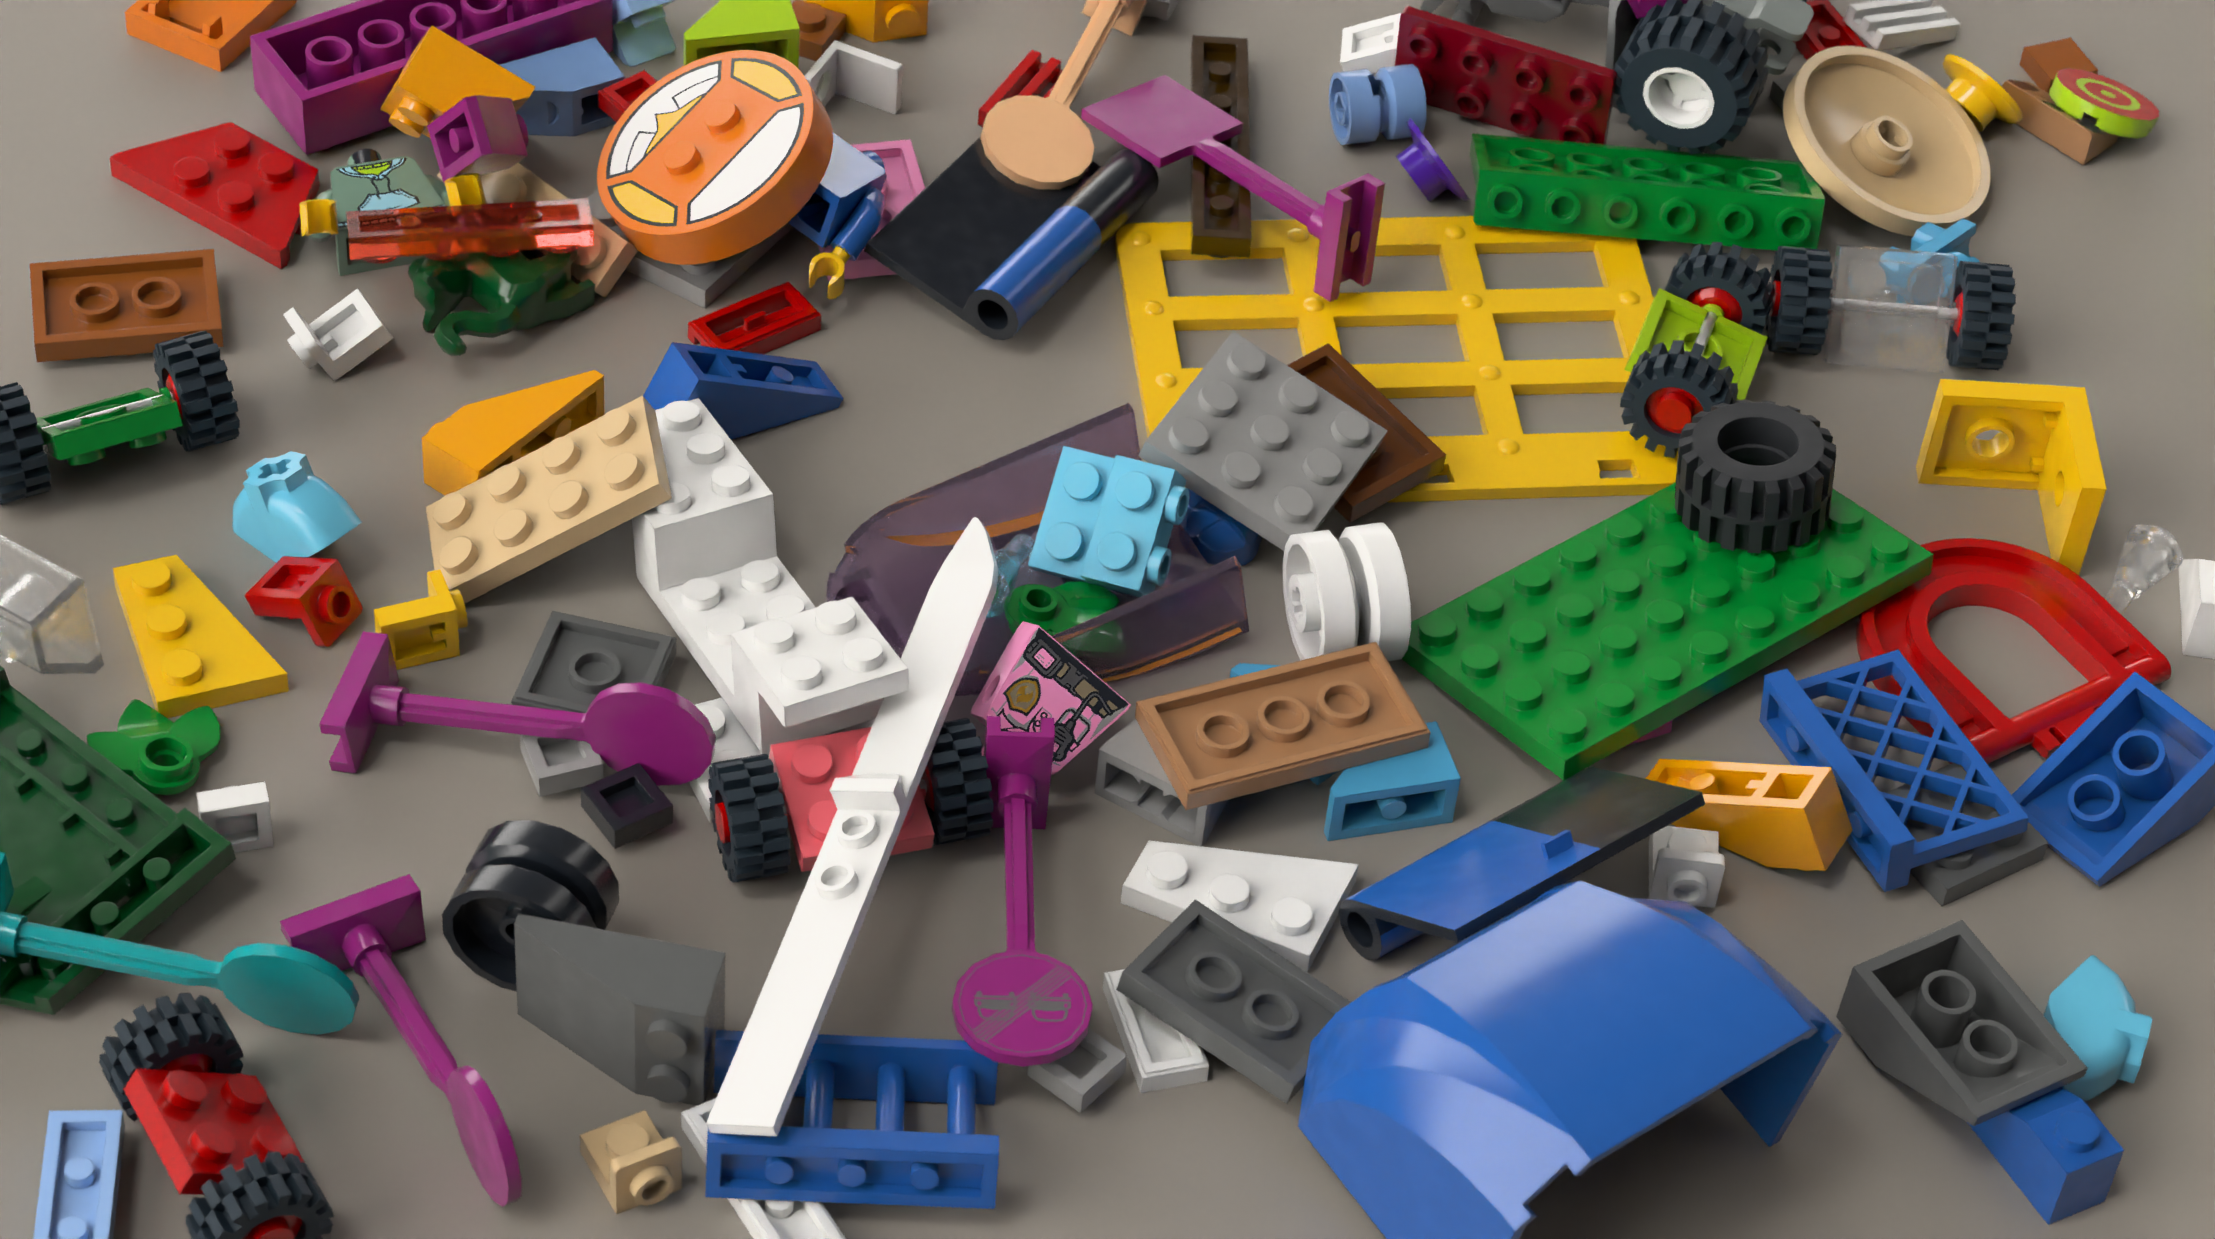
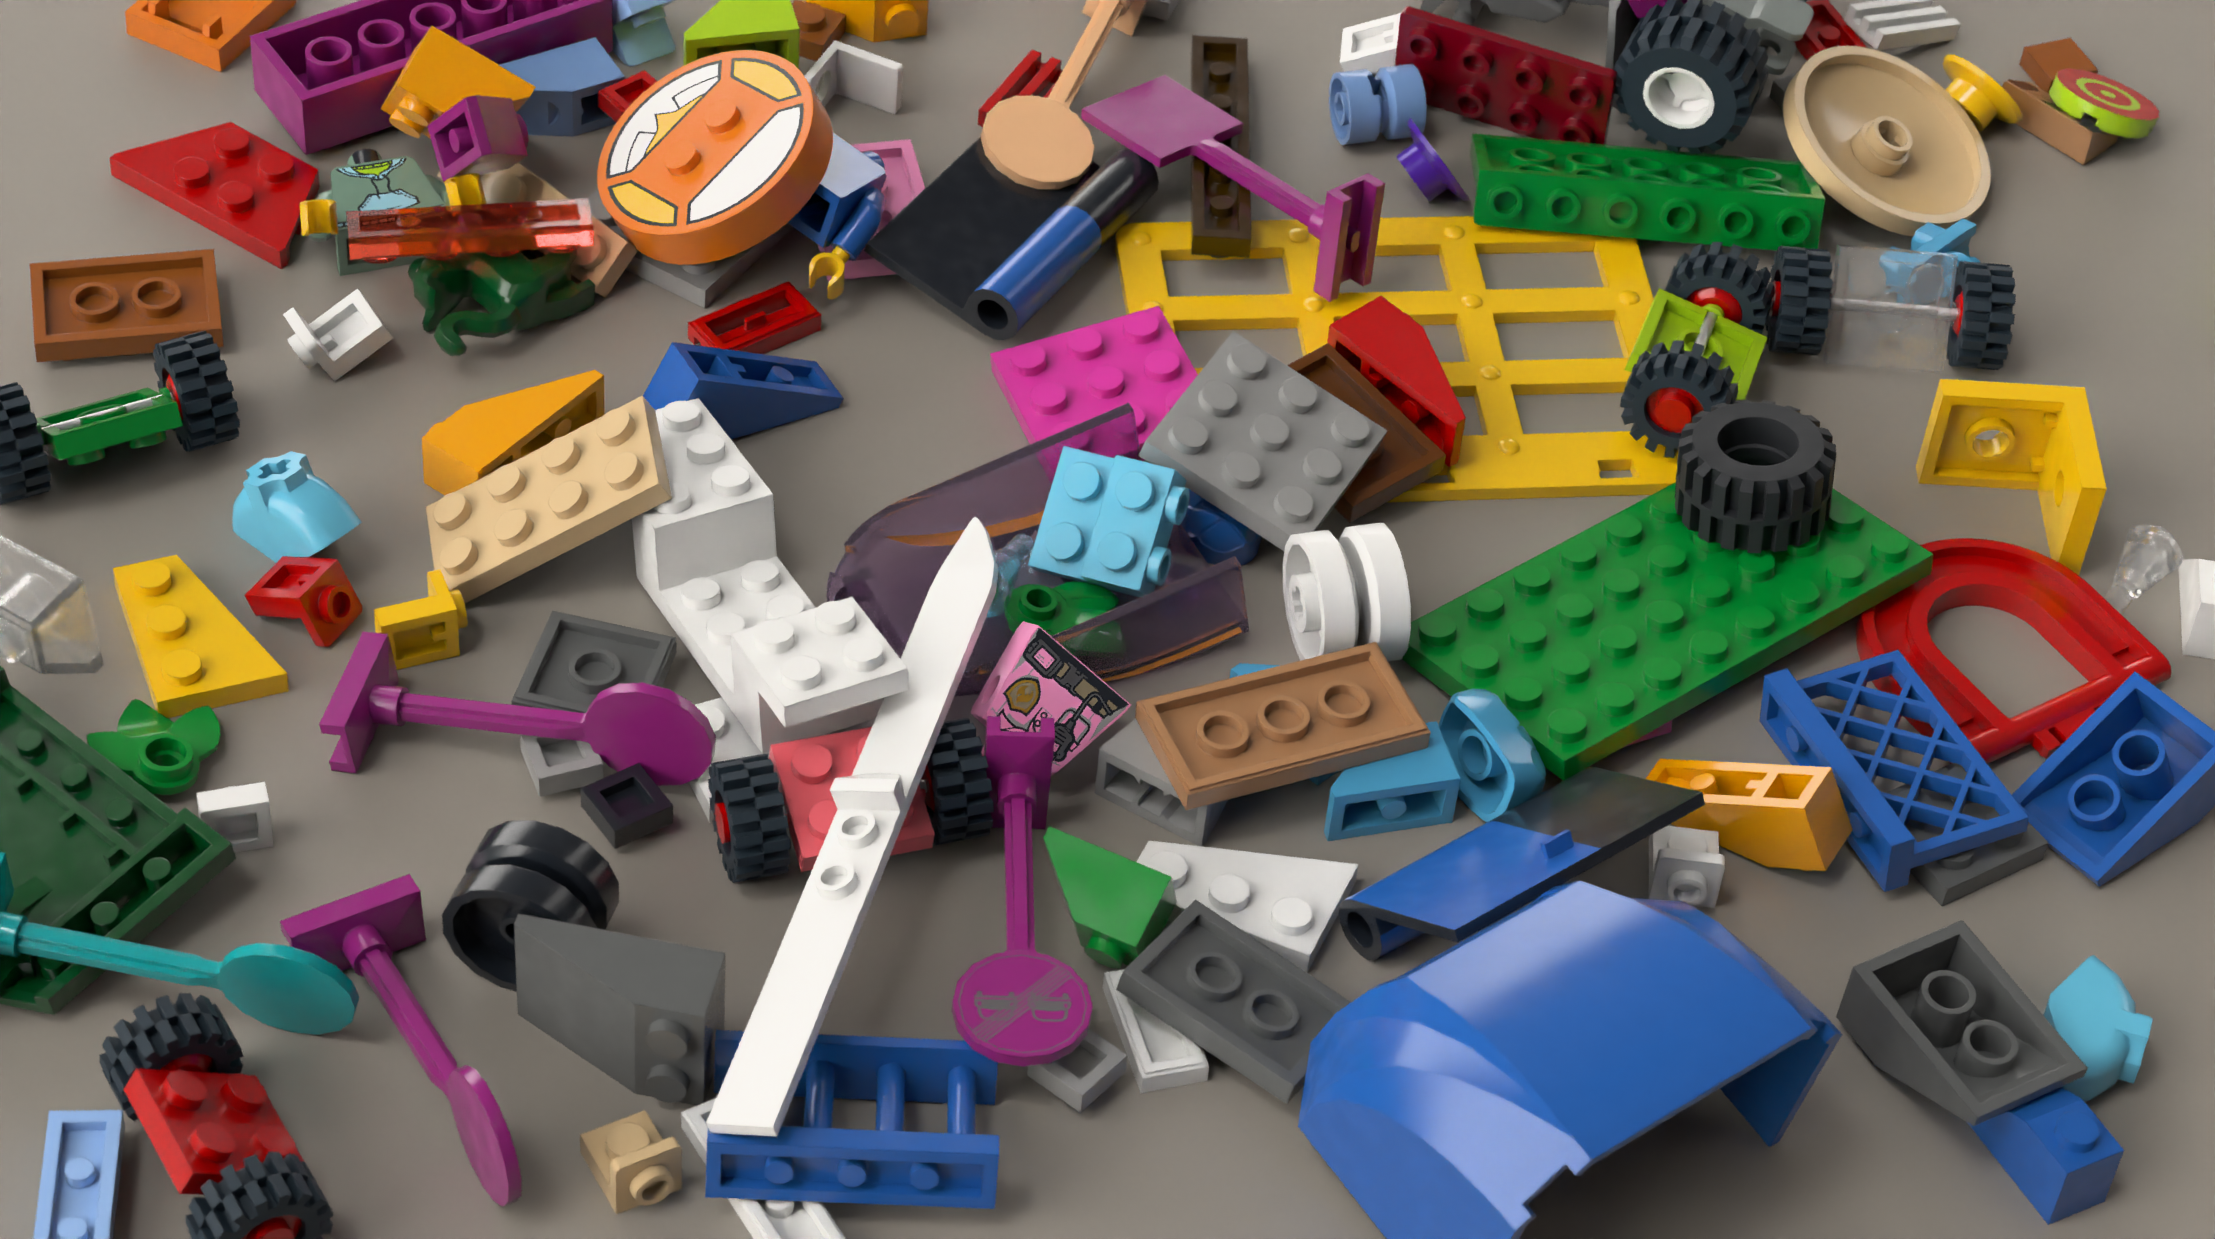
none -> dark pink plate [990,306,1198,486]
none -> green slope [1043,826,1177,969]
none -> red slope [1327,296,1466,467]
none -> dark azure piece [1439,689,1546,822]

